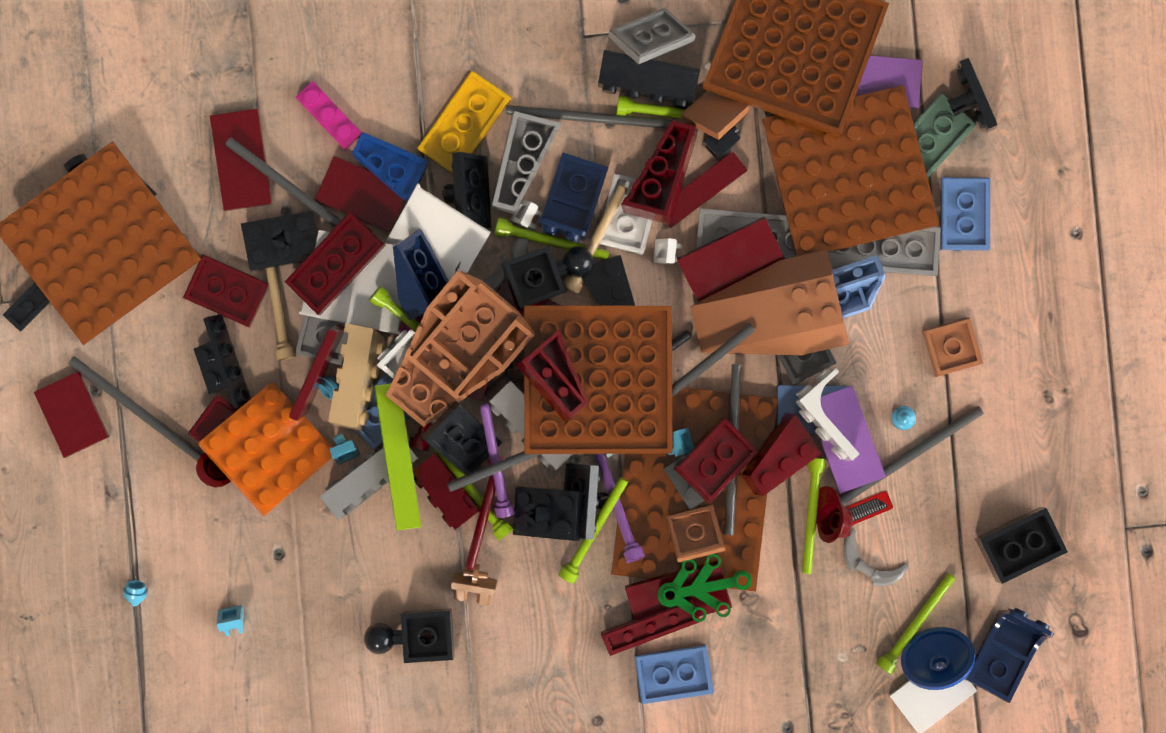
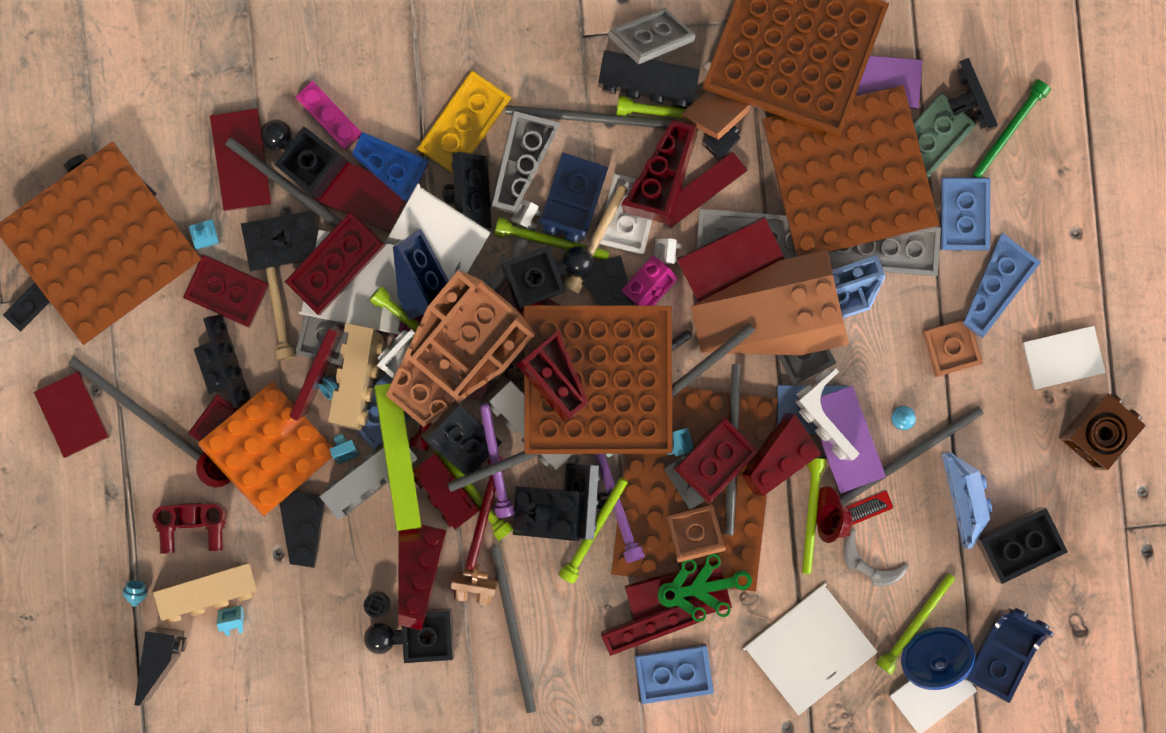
none -> black slope [134,627,187,706]
none -> dark red piece [152,503,228,554]
none -> tan wedge [152,563,257,624]
none -> medium azure tile [189,219,220,250]
none -> black brick [261,119,349,199]
none -> black wing [279,491,325,568]
none -> black wheel [363,591,390,618]
none -> dark red wedge [398,525,446,630]
none -> dark grey piece [490,545,536,713]
none -> dark pink bracket [621,256,678,306]
none -> white piece [742,583,878,716]
none -> light blue wedge [941,452,992,549]
none -> medium blue wing [962,233,1041,339]
none -> green piece [973,79,1051,178]
none -> white tile [1022,326,1106,390]
none -> reddish brown brick [1059,393,1146,470]

